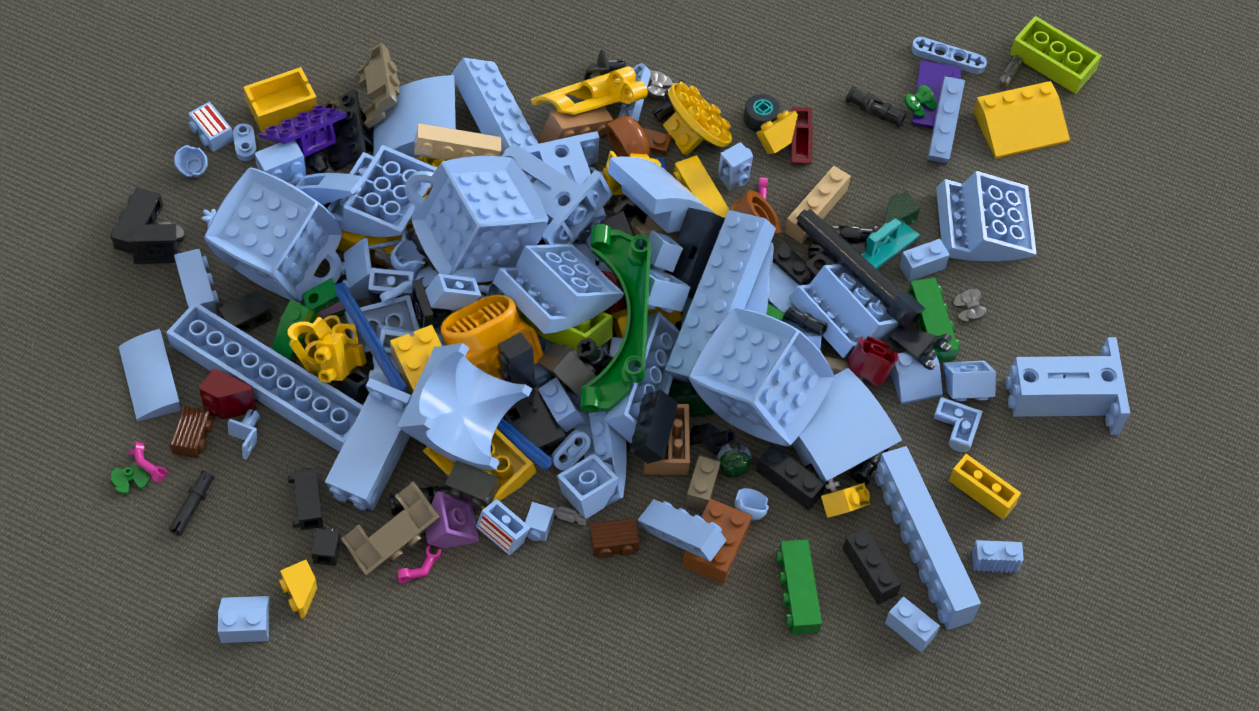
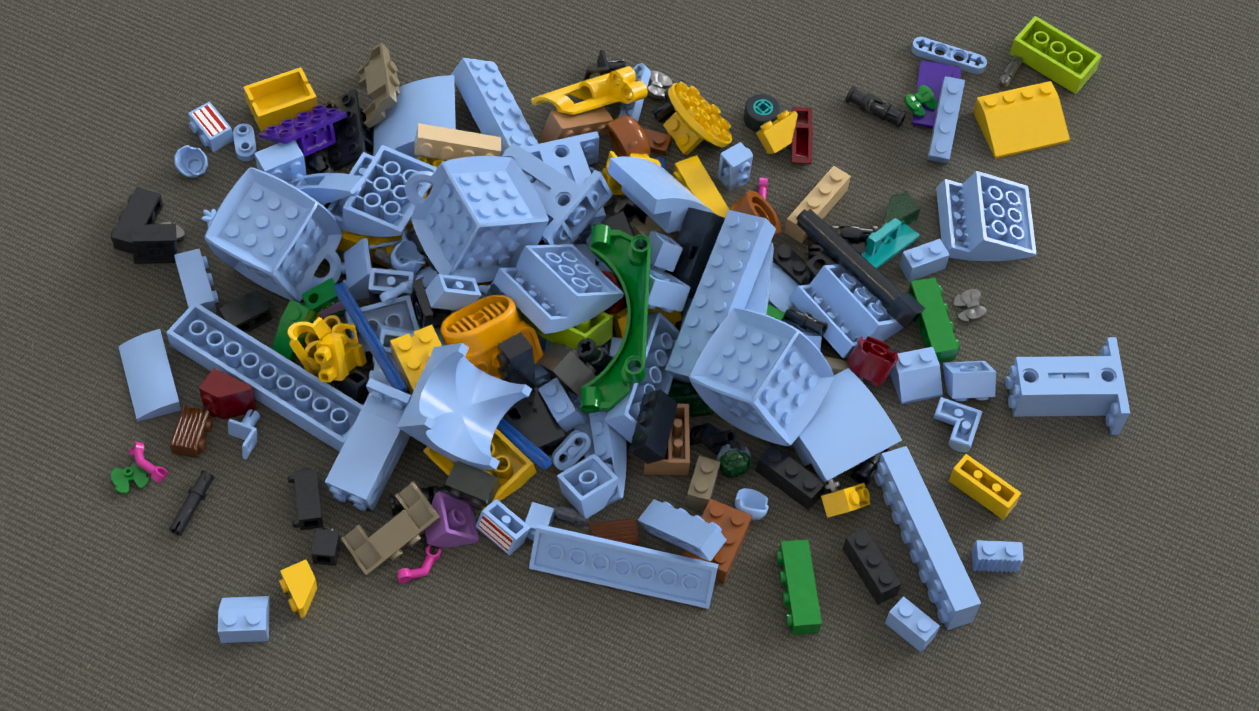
black flag [889,325,952,370] -> none
none -> light blue plate [529,524,718,609]

